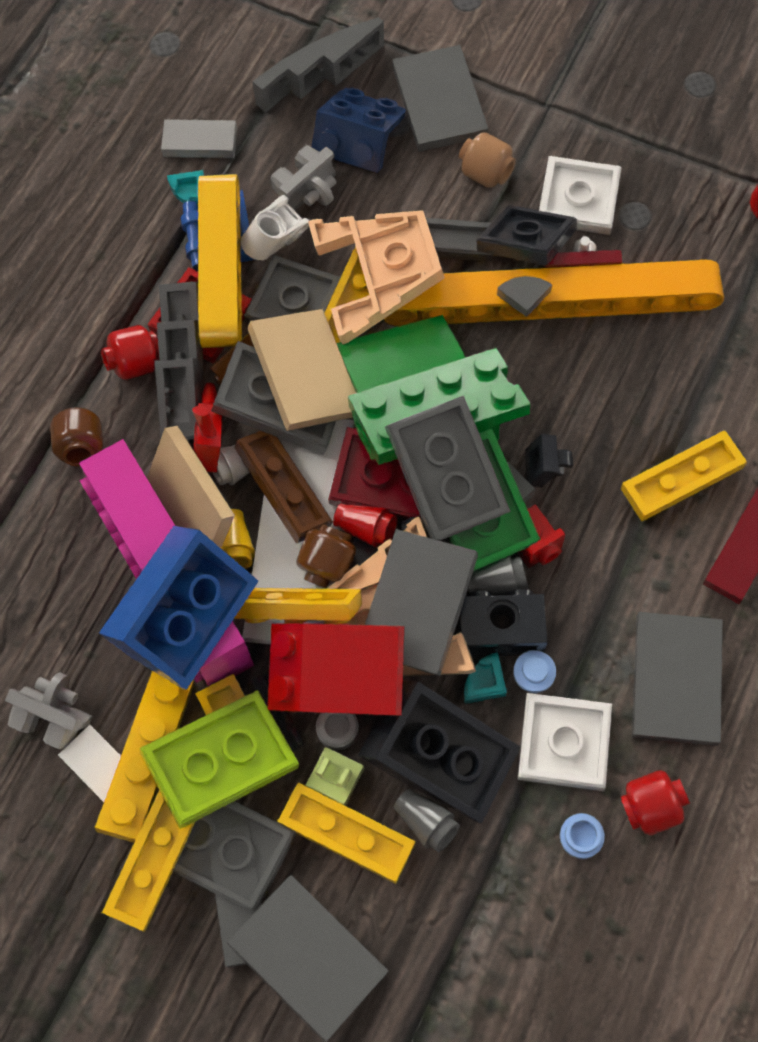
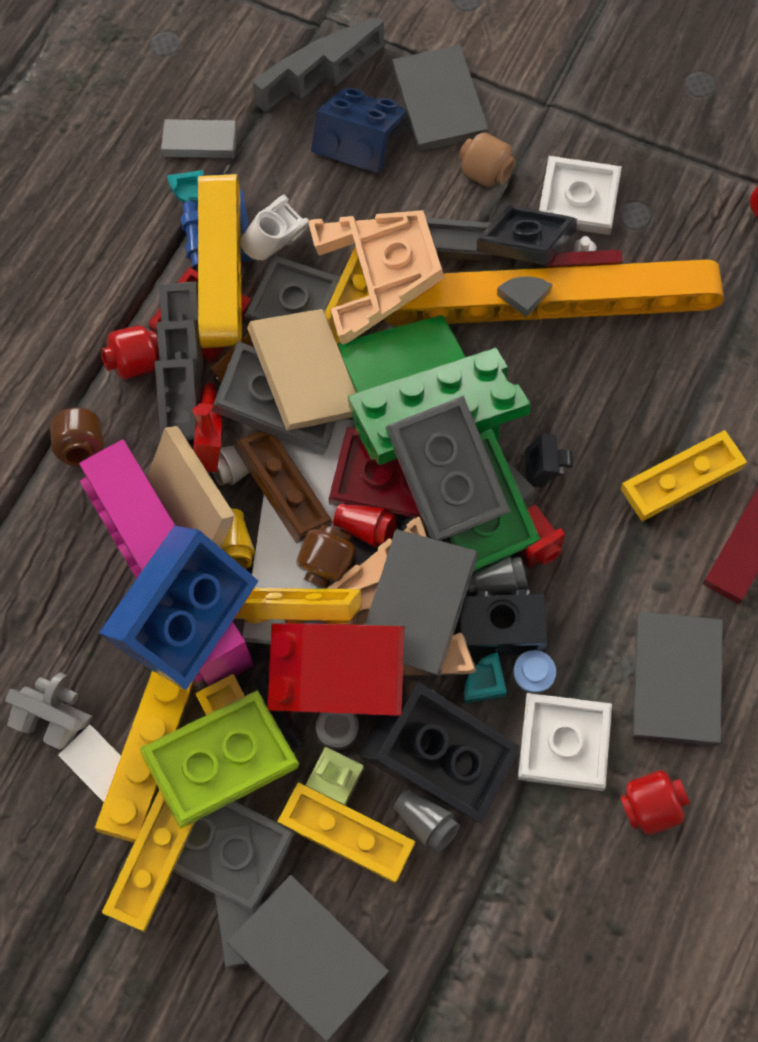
light grey hips [270,145,336,210] -> none
light blue plate [560,813,605,859] -> none

